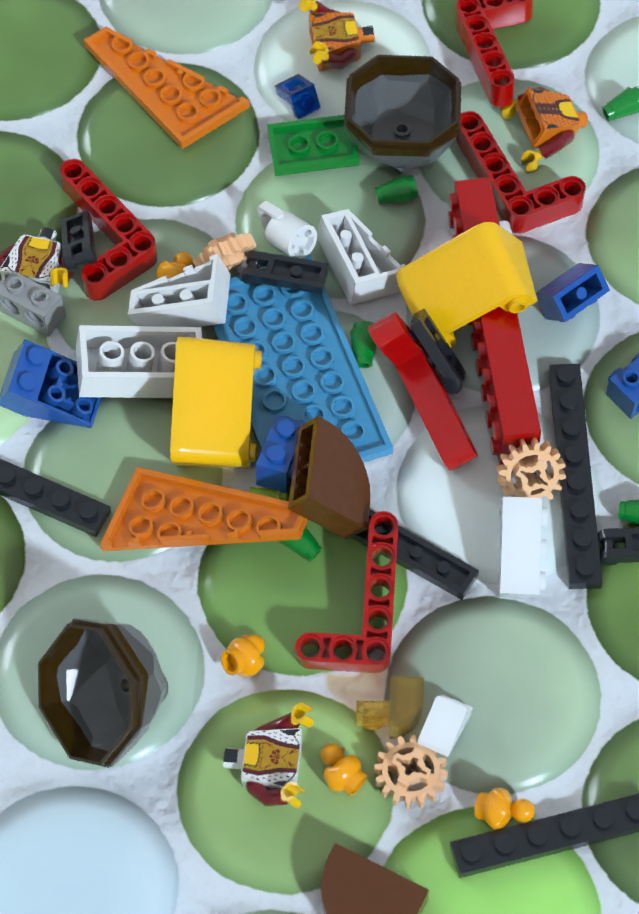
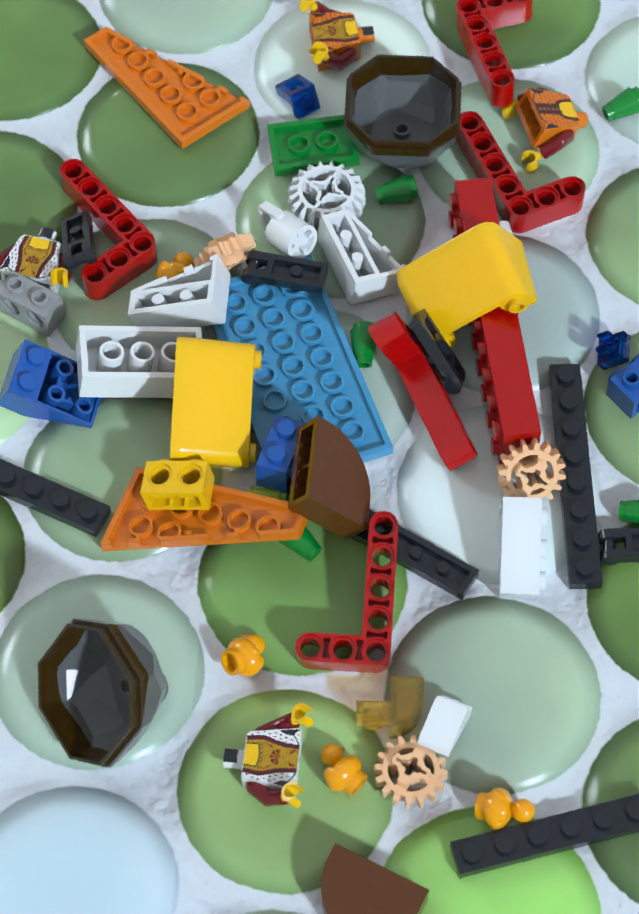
blue brick [536,263,610,322] -> none
none -> yellow brick [140,459,215,510]
none -> white gear [288,161,366,228]
none -> clear blue tile [596,331,631,370]

